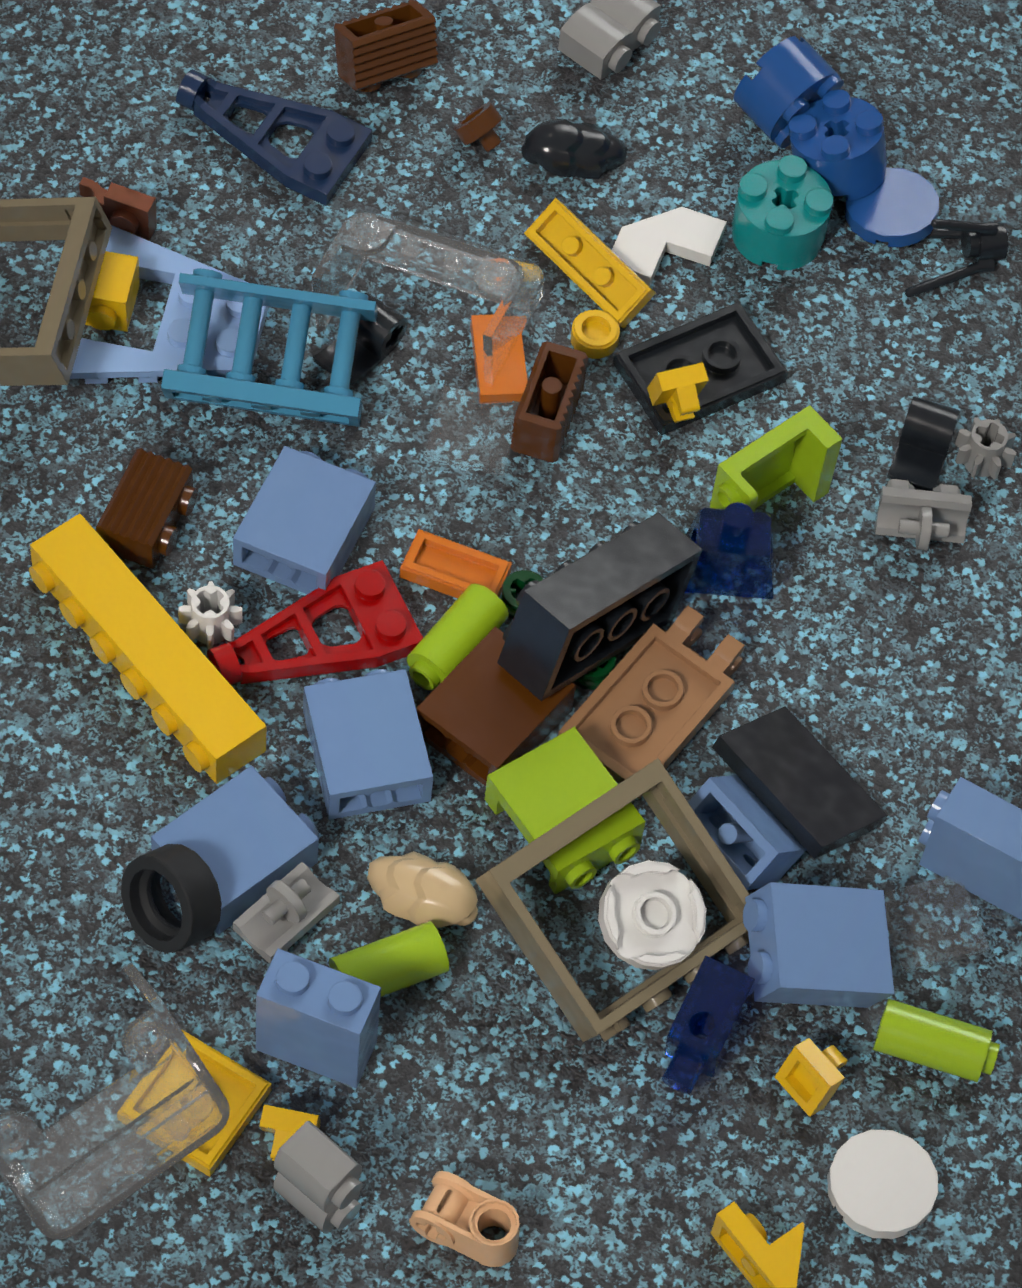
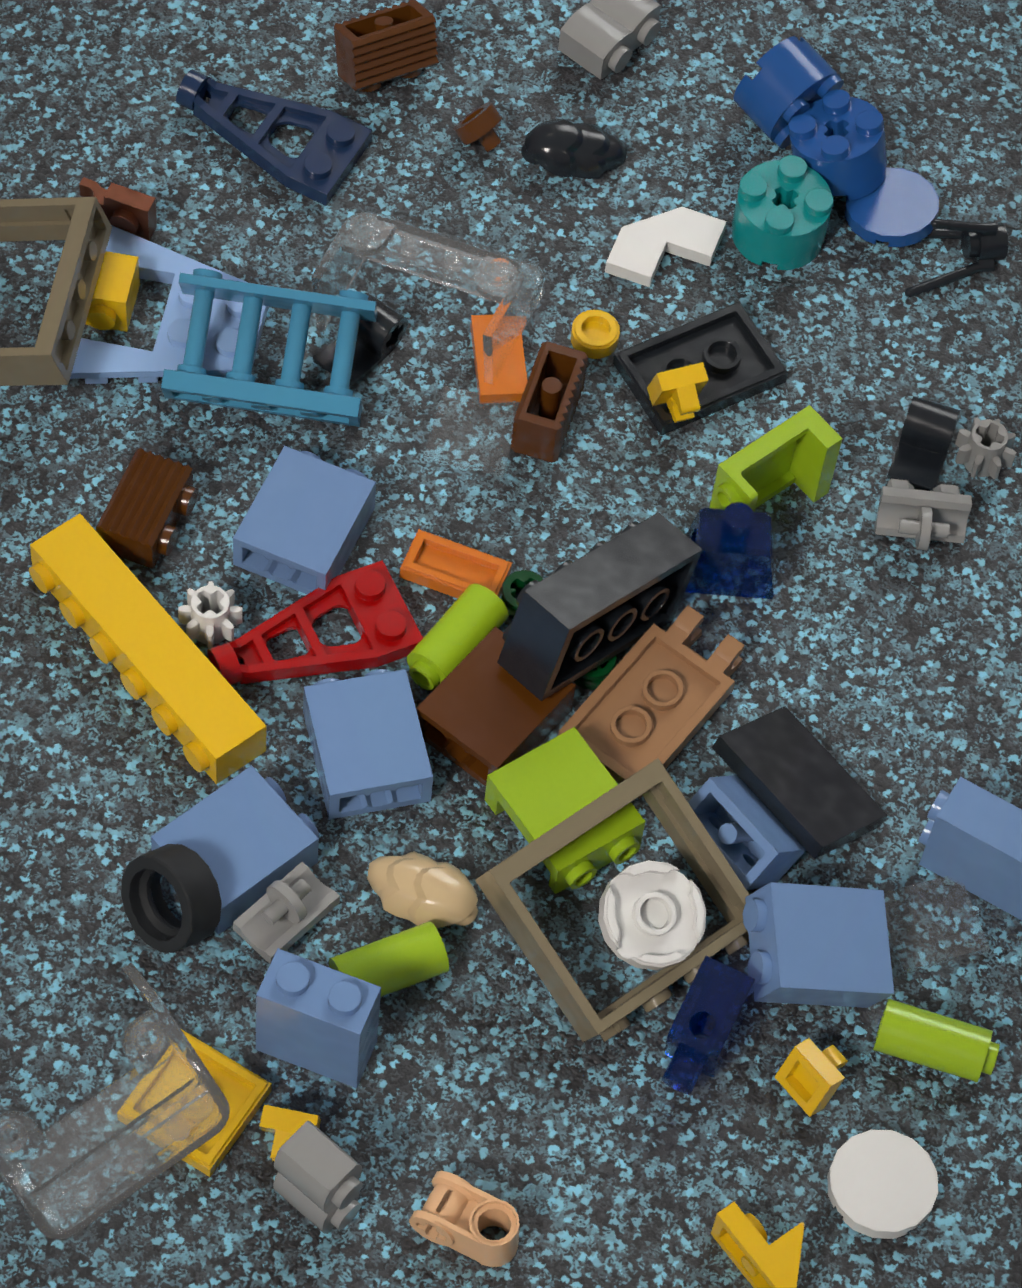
yellow tile [524,198,656,328] -> none

